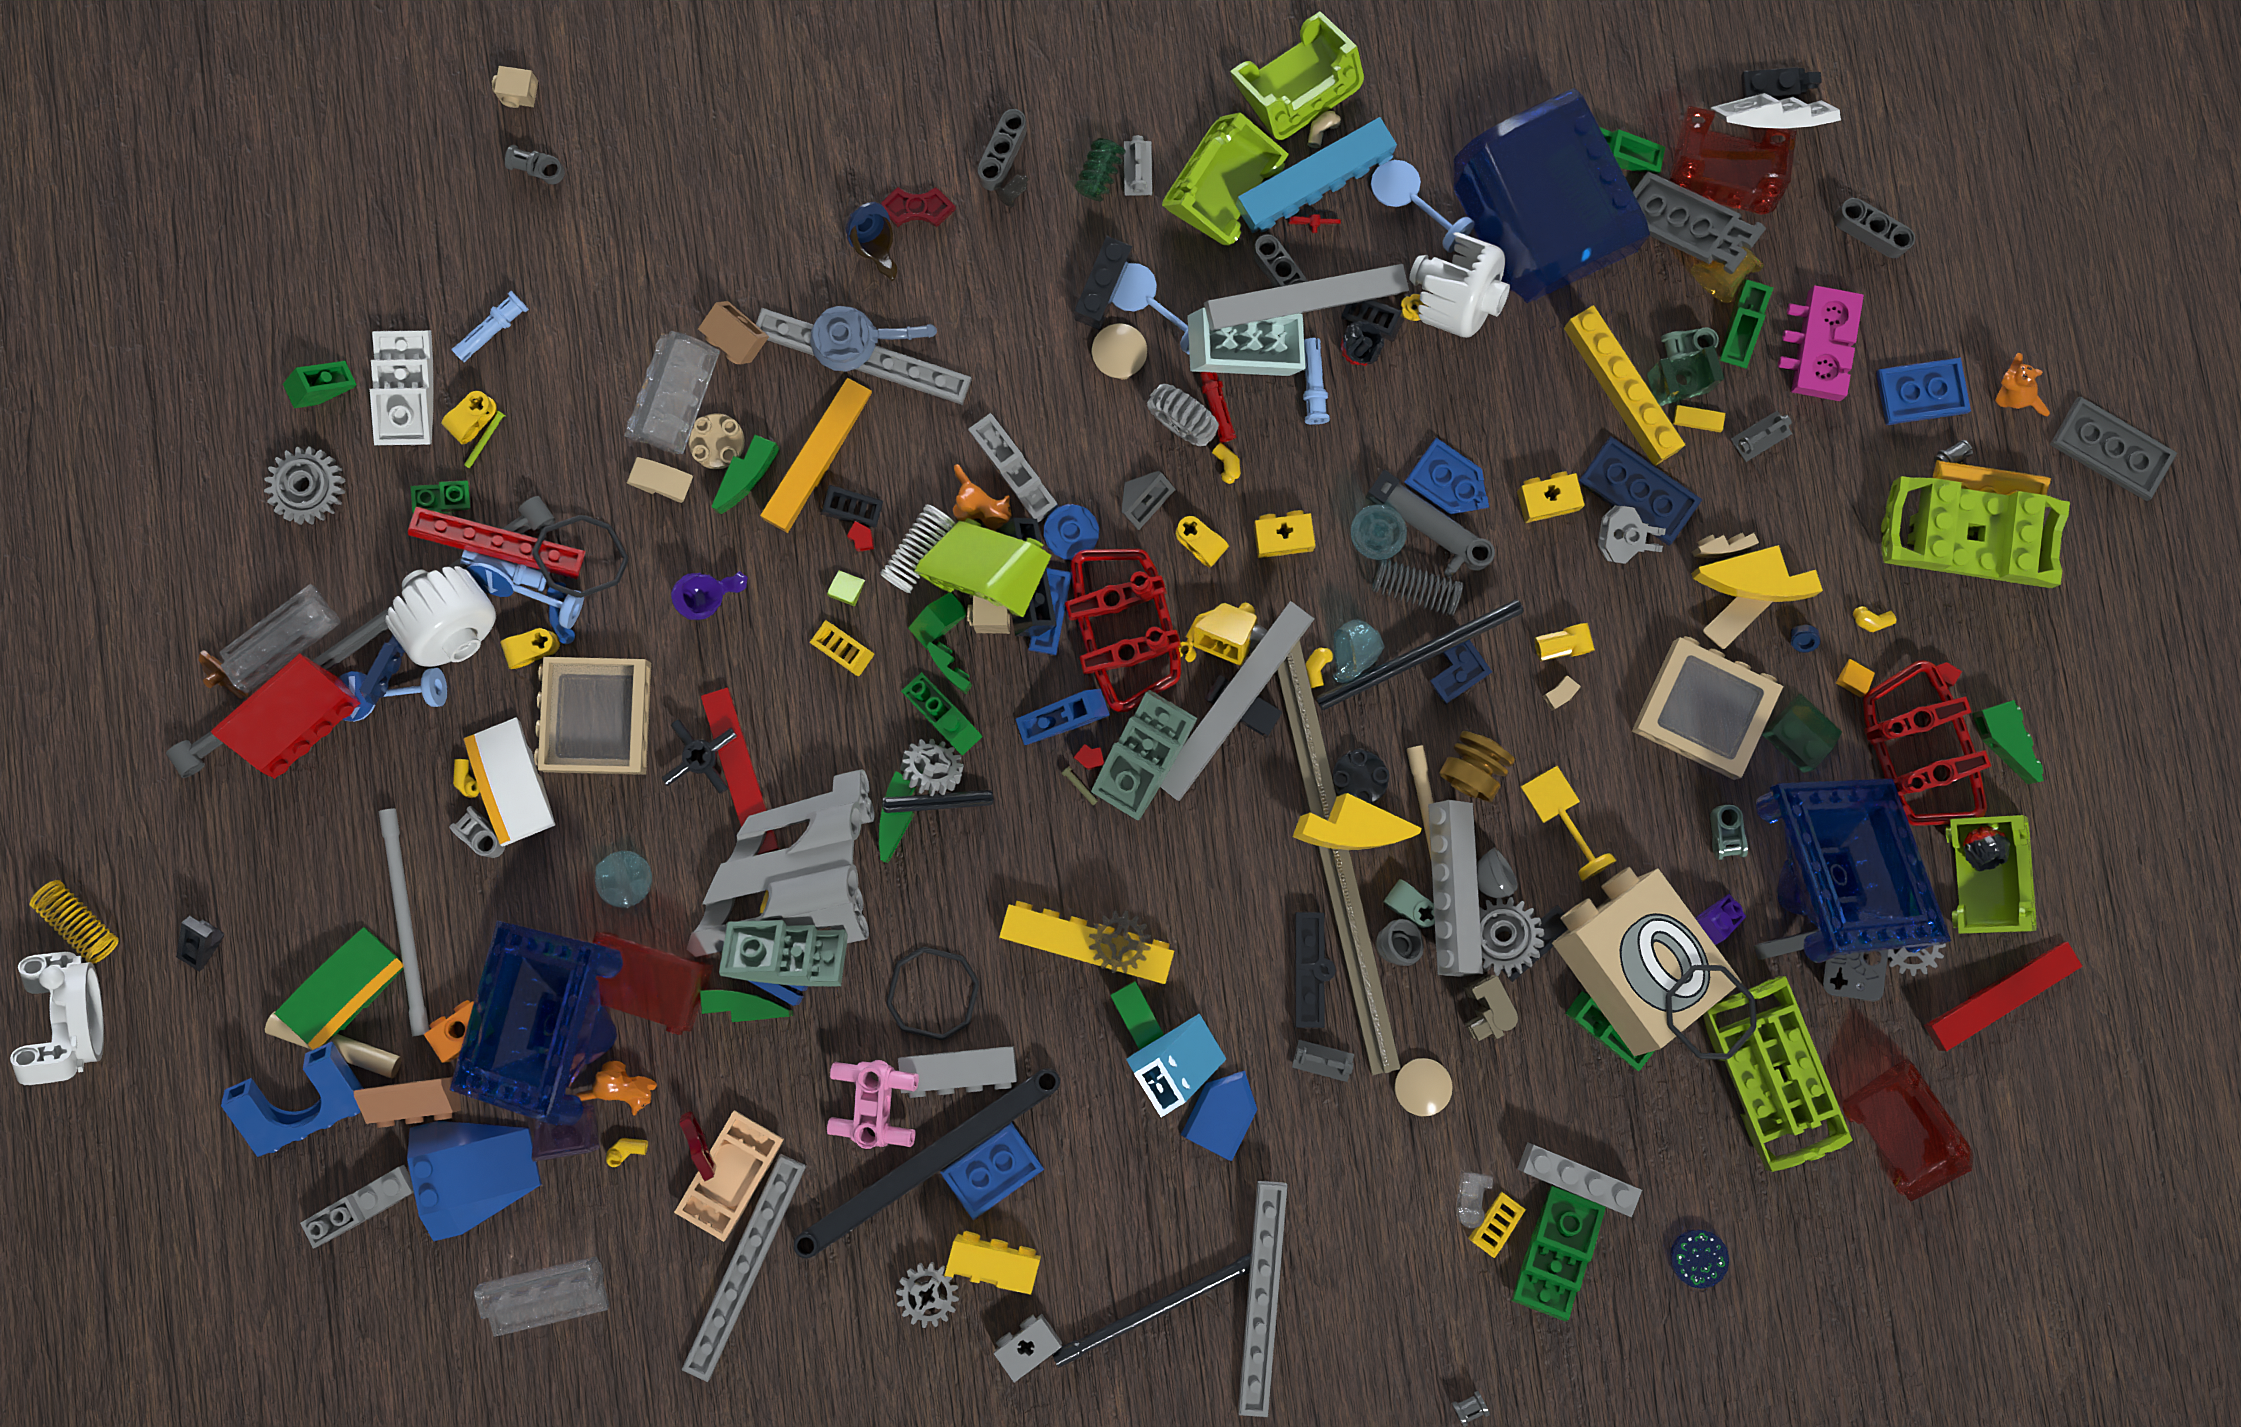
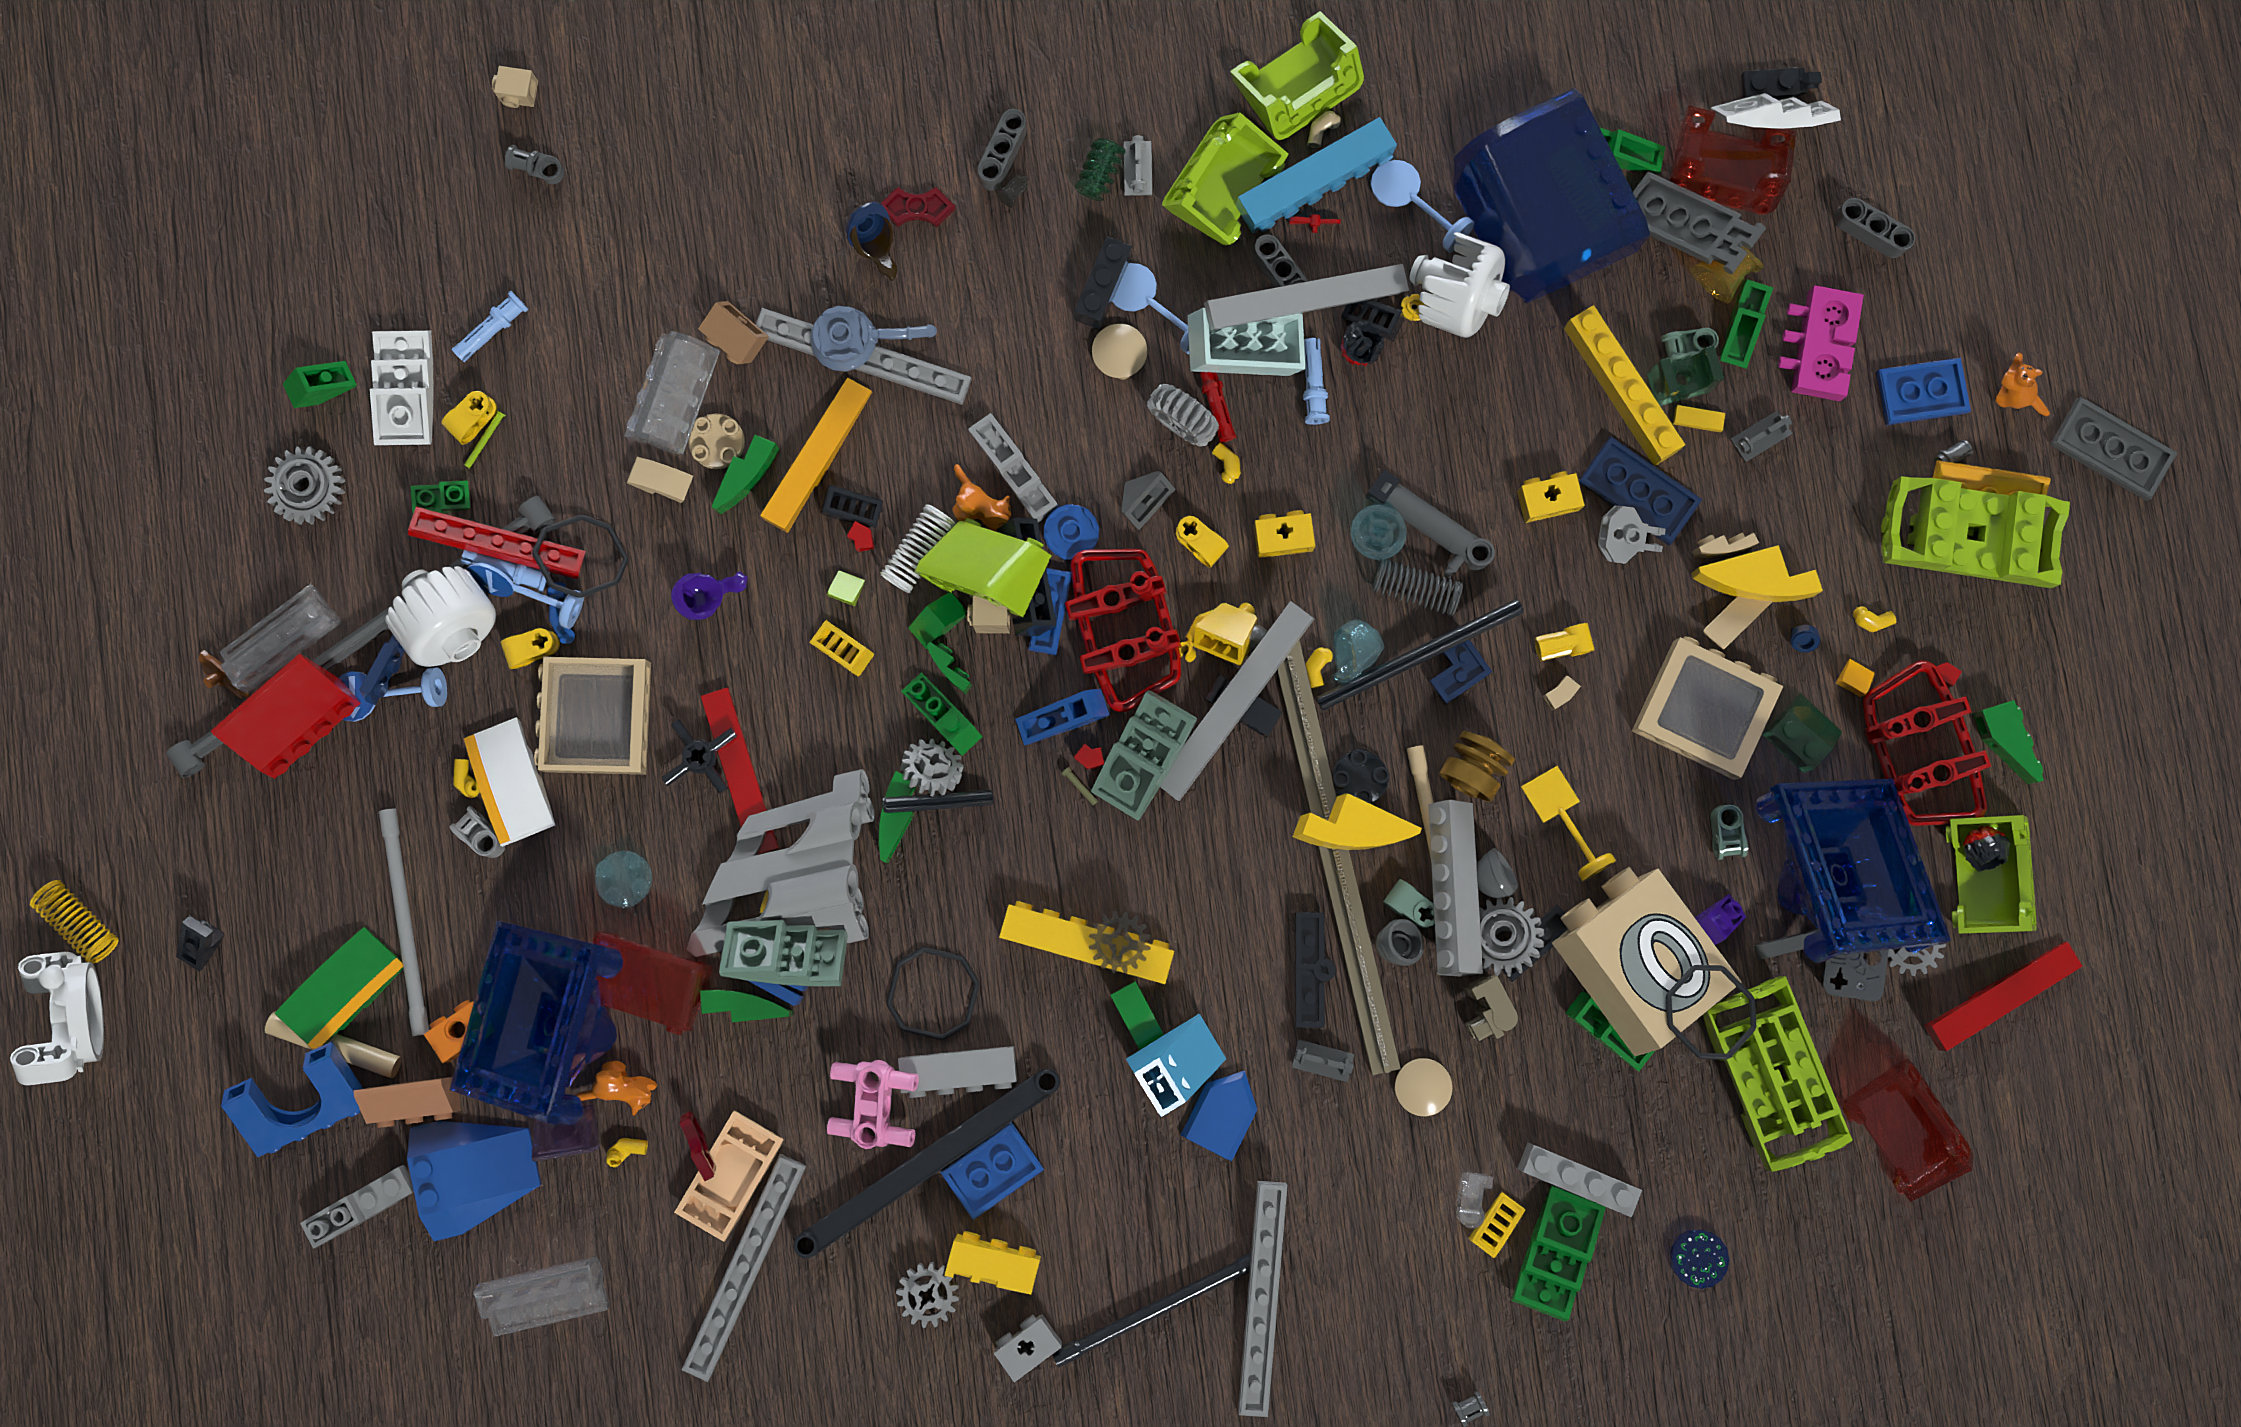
blue tile [1404,438,1489,514] -> none

